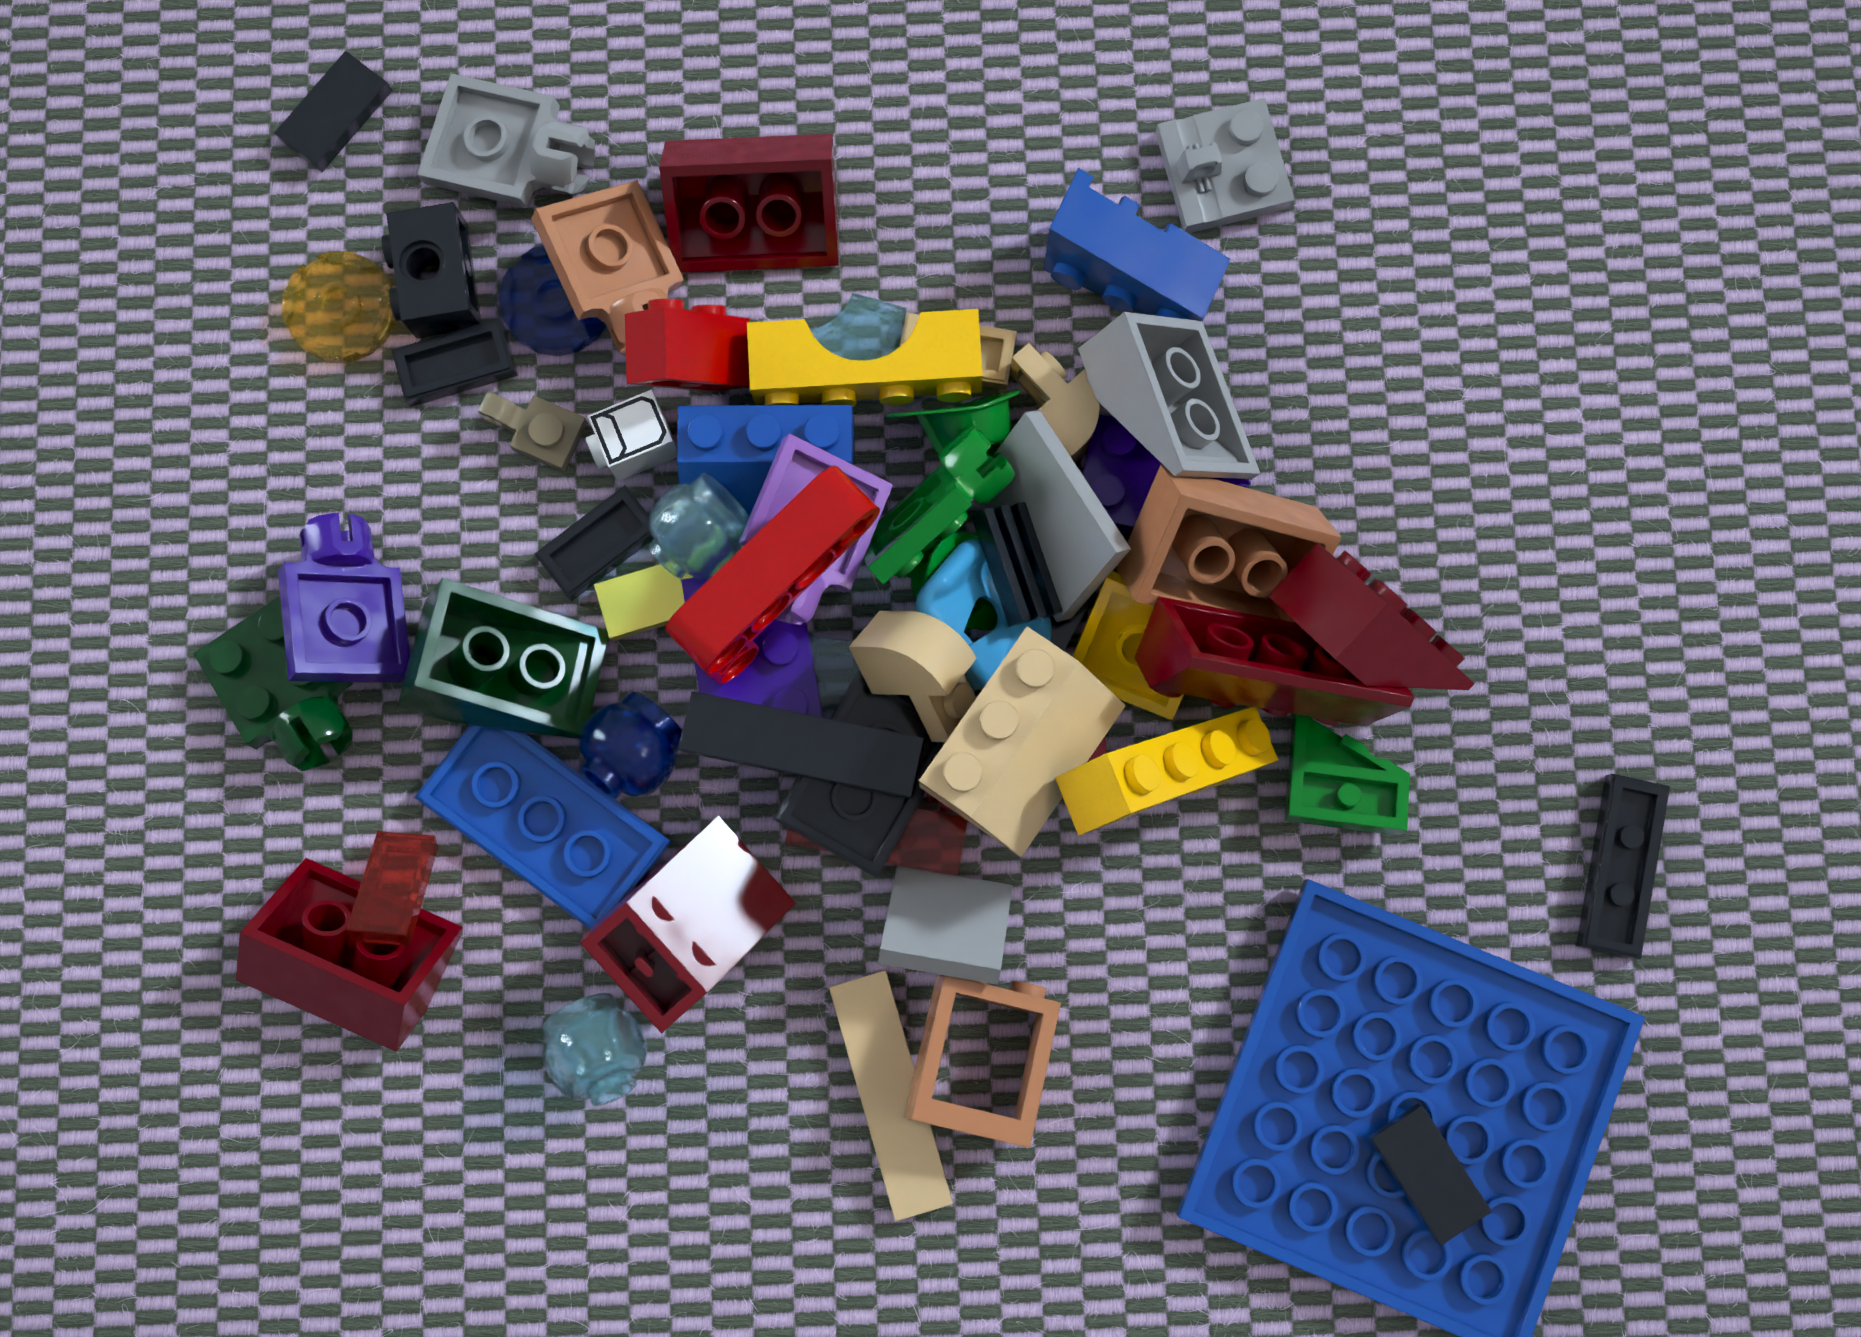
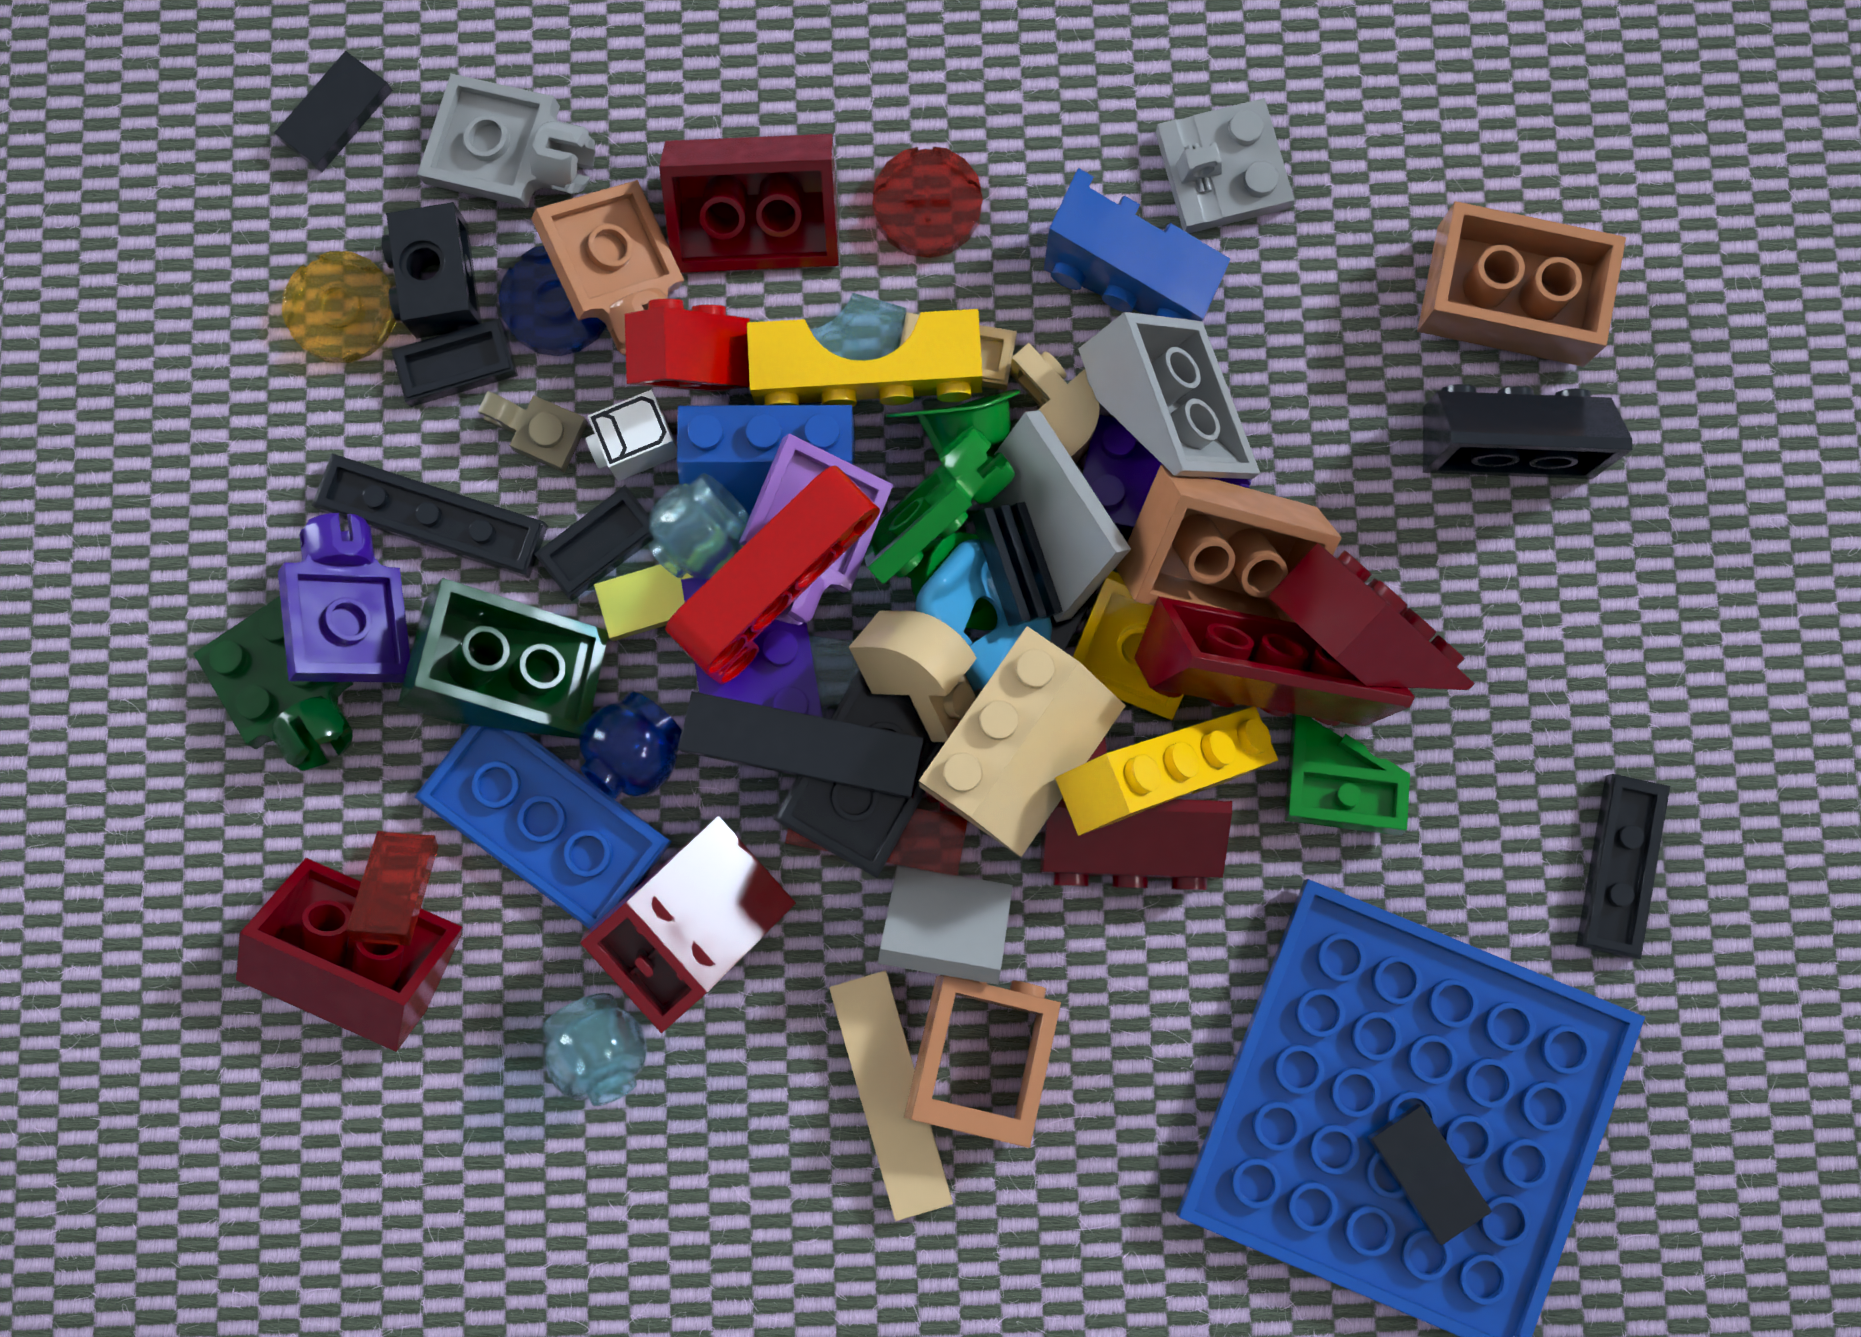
none -> black tile [312,453,548,579]
none -> clear red tile [872,146,983,258]
none -> dark red slope [1040,797,1232,891]
none -> nougat brick [1417,201,1626,367]
none -> black slope [1423,384,1632,479]

